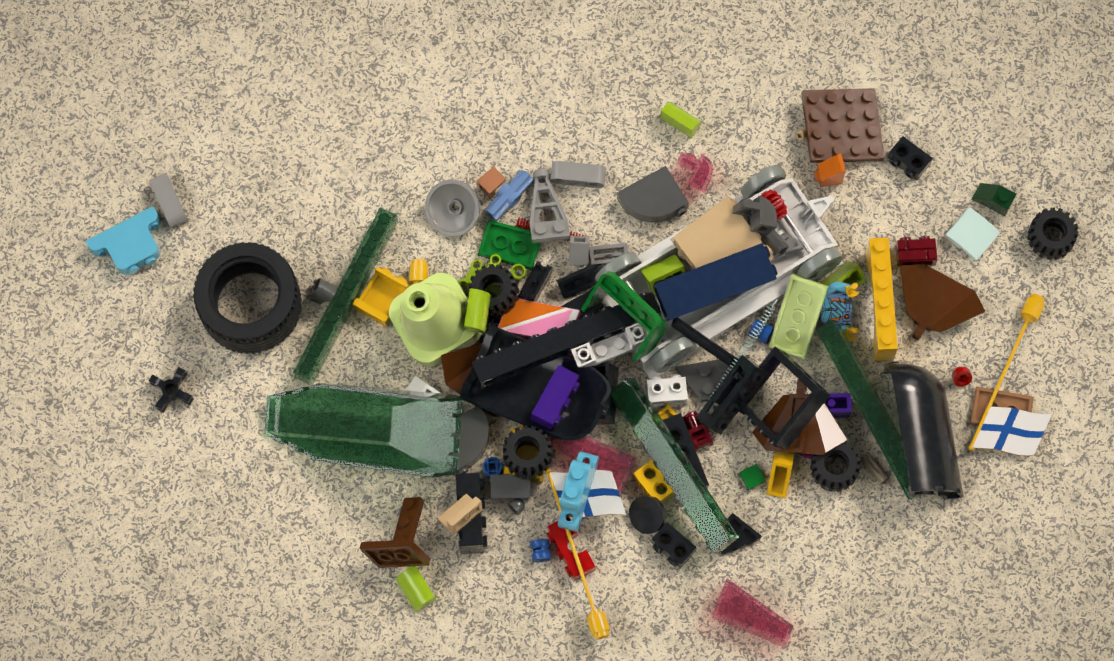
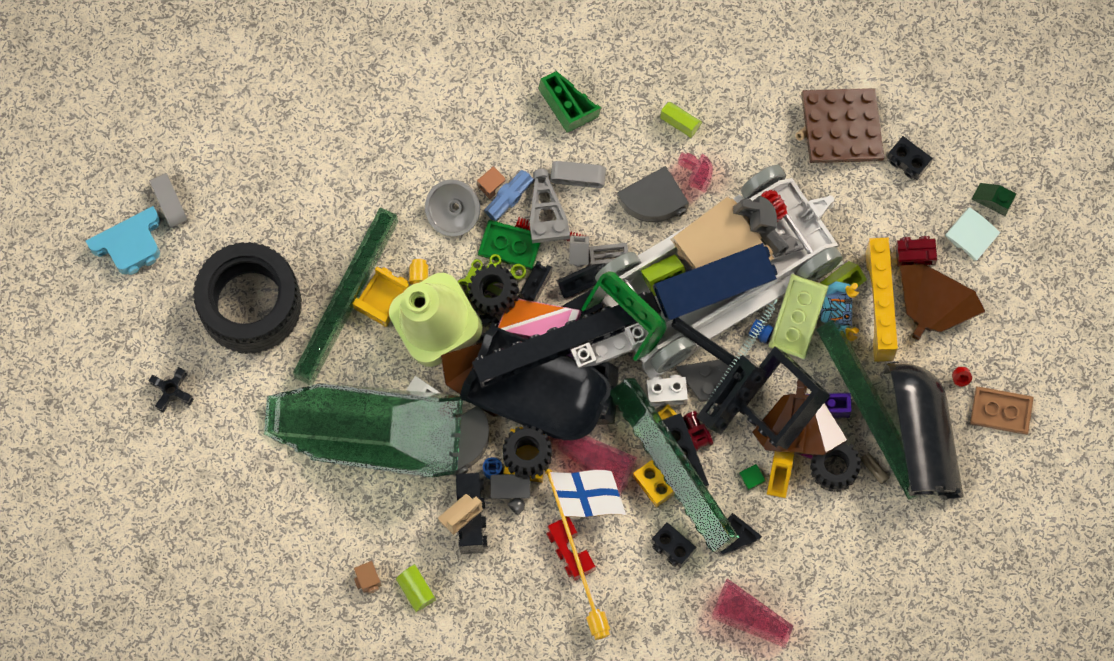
dark grey piece [307,278,337,304] -> none
reddish brown piece [359,497,430,568] -> none
lime brick [464,288,491,333] -> none
dark purple brick [530,365,580,430] -> none
blue wheel [530,539,551,563] -> none
medium azure brick [558,451,599,532] -> none
black tile [629,495,666,534] -> none
orange slope [814,154,845,188] -> none
flag [967,293,1052,456] -> none
black tyre [1027,207,1079,260] -> none
none -> medium nougat brick [354,561,382,594]
none -> green wedge [538,71,602,133]

